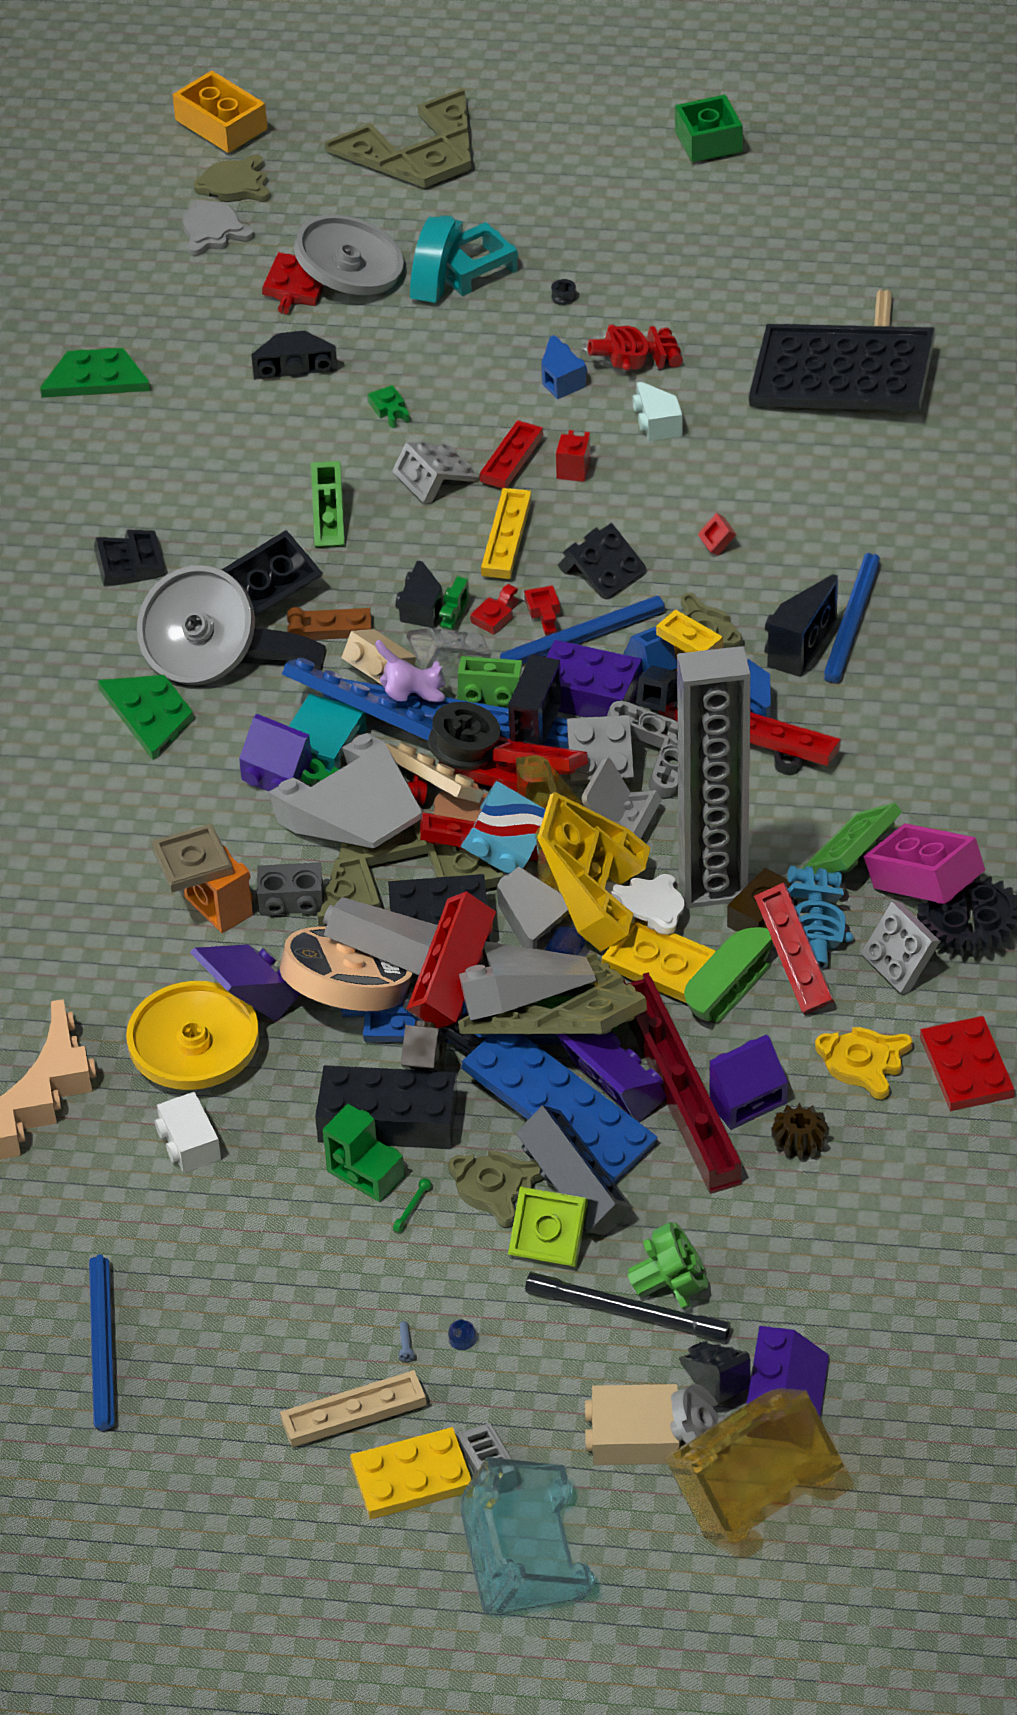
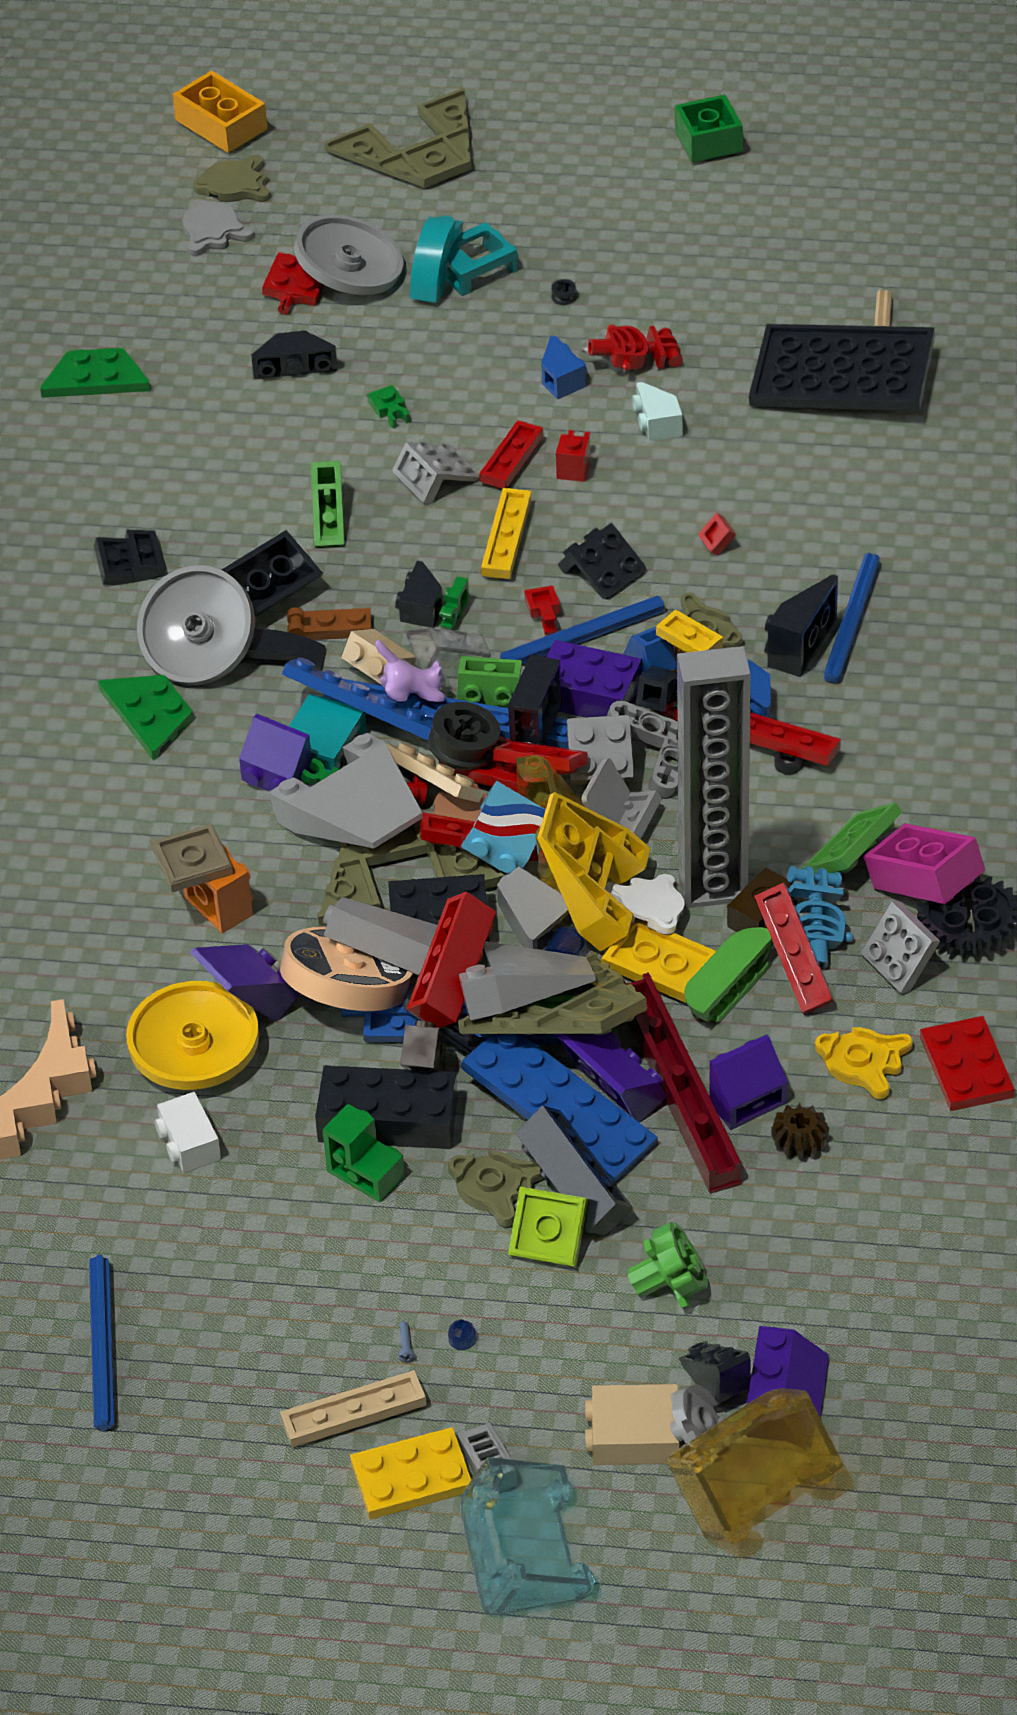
dark grey brick [257,862,323,915] -> none
green hinge [393,1178,432,1233] -> none
red plate [470,584,519,635] -> none
black piece [525,1272,731,1343] -> none

